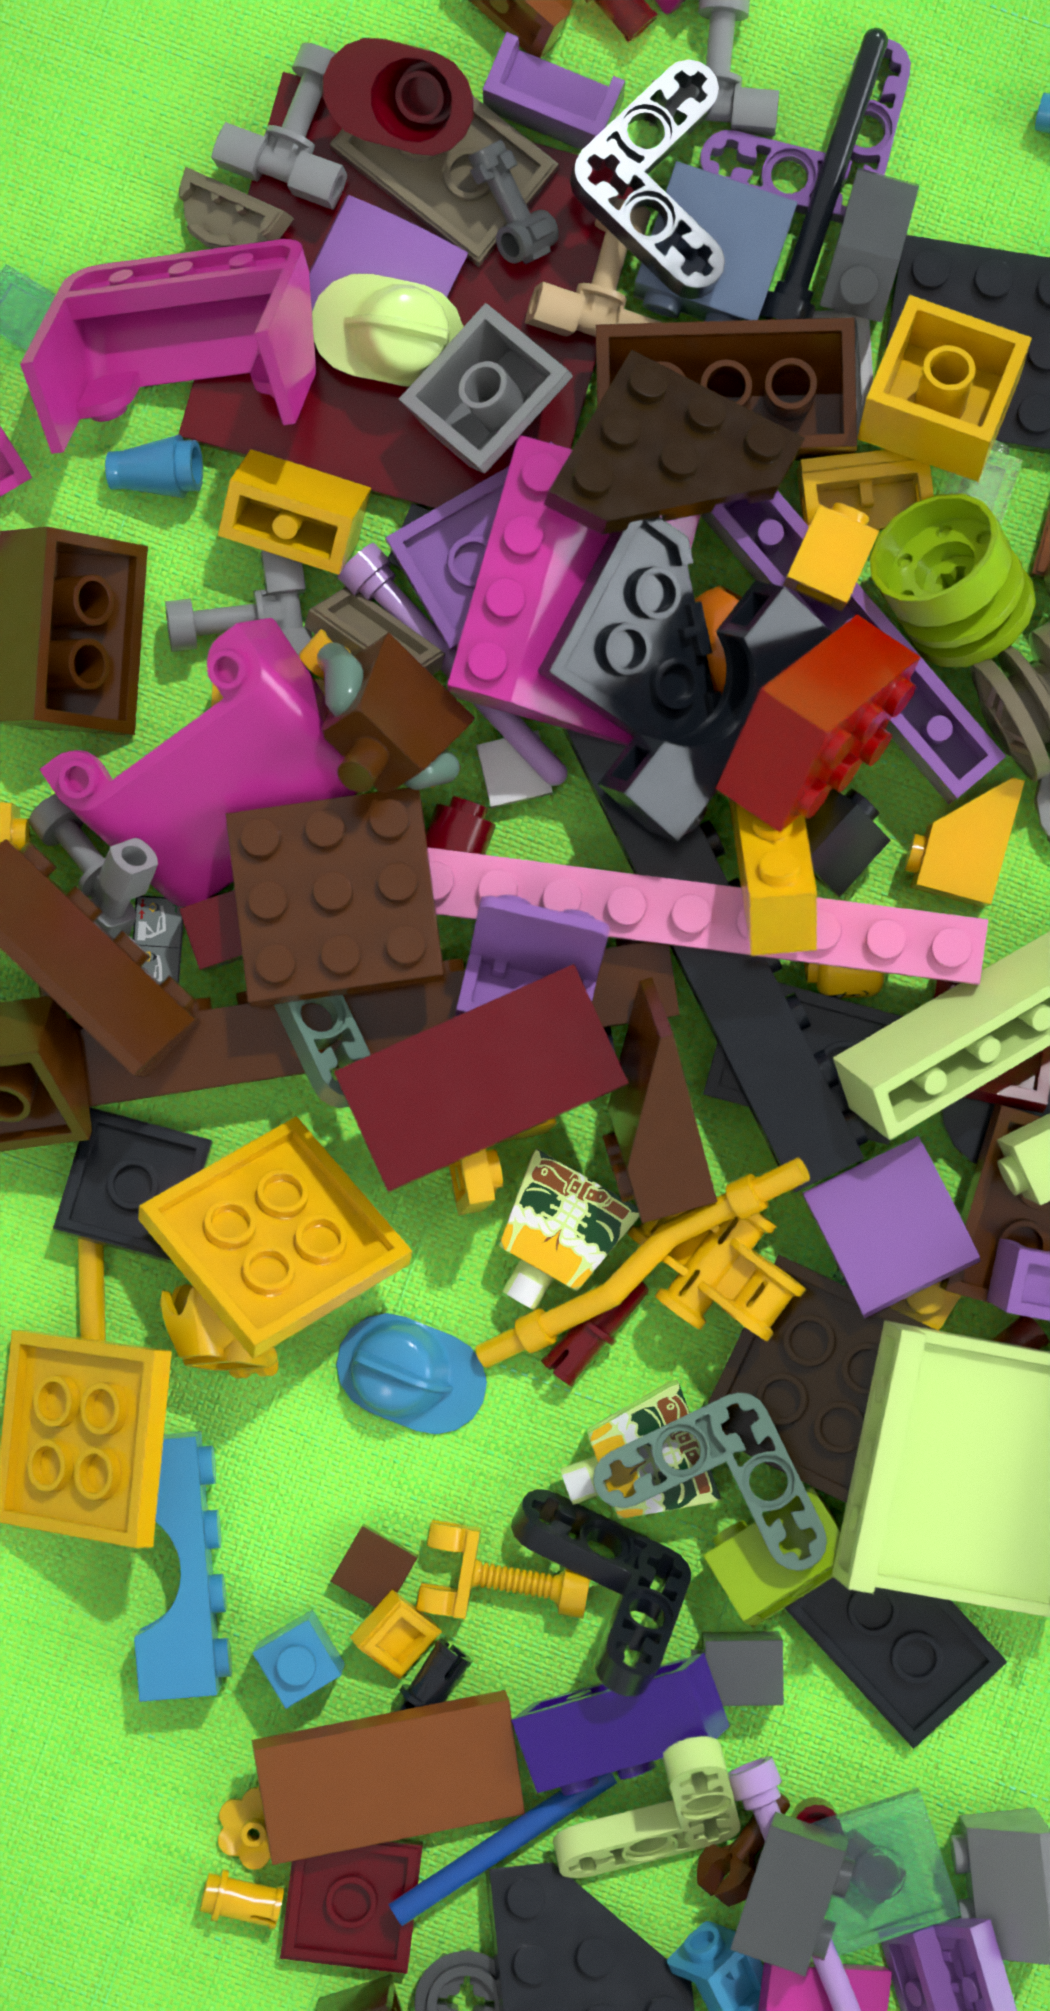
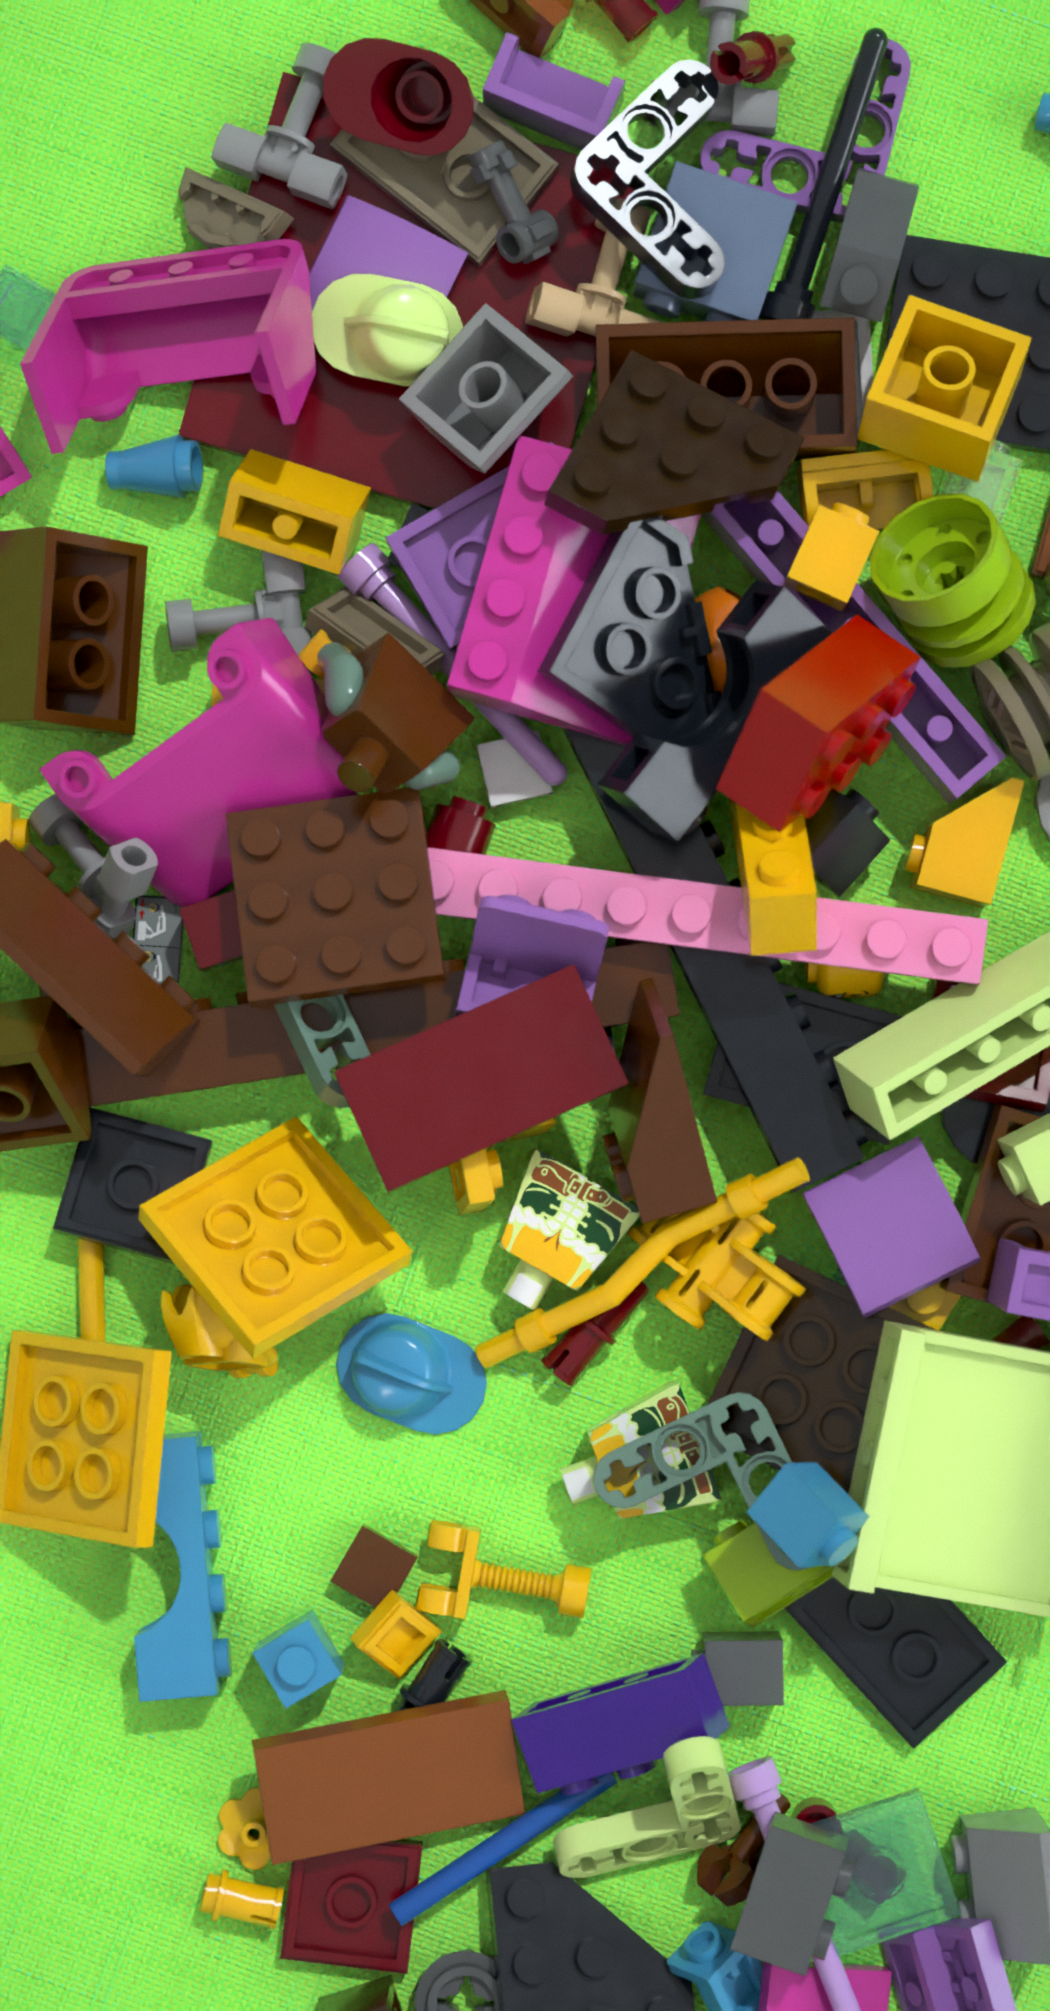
black beam [511,1489,691,1696] -> none
none -> dark red axle [710,31,796,85]
none -> dark azure brick [747,1462,869,1568]

